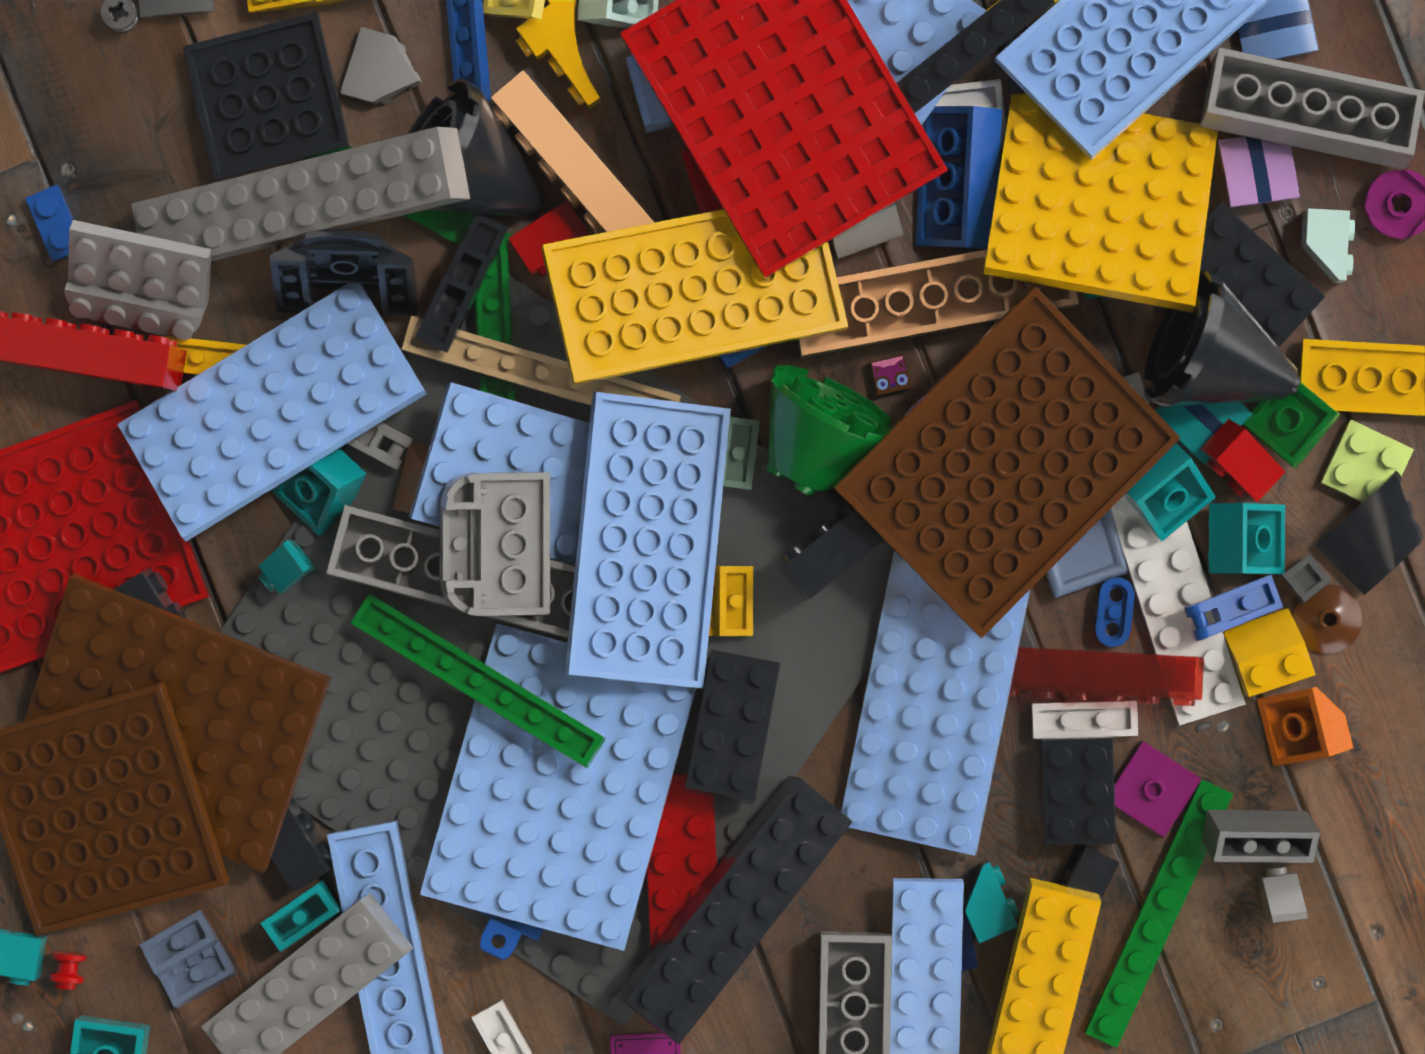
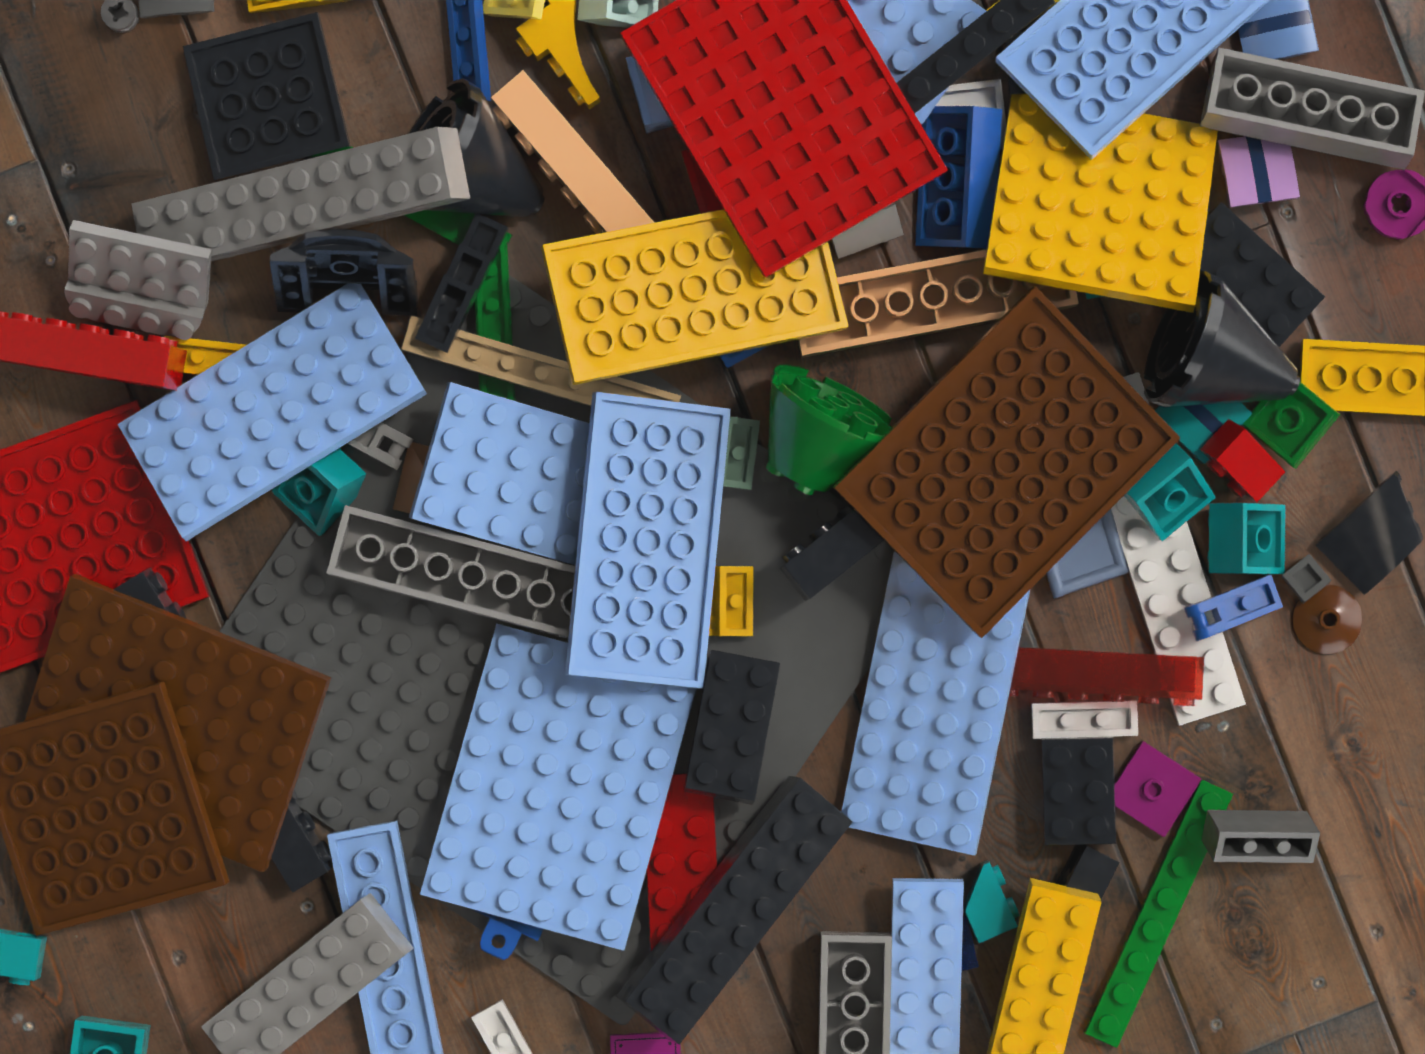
blue plate [25,185,74,263] -> none
red wheel [48,951,87,990] -> none
sand blue slope [140,910,238,1009] -> none
teal slope [258,540,316,594] -> none
teal brick [261,880,342,952] -> none
light grey slope [340,27,422,105] -> none
green plate [351,594,606,769] -> none
light grey plate [440,472,550,616] -> none
red brick [509,200,590,277] -> none
tile [869,354,912,396] -> none
blue plate [1094,577,1135,647] -> none
yellow slope [1223,608,1316,697] -> none
orange slope [1257,687,1353,766] -> none
light grey slope [1257,866,1308,923] -> none
light aqua slope [1301,208,1355,283] -> none
yellowish green plate [1319,420,1414,502] -> none

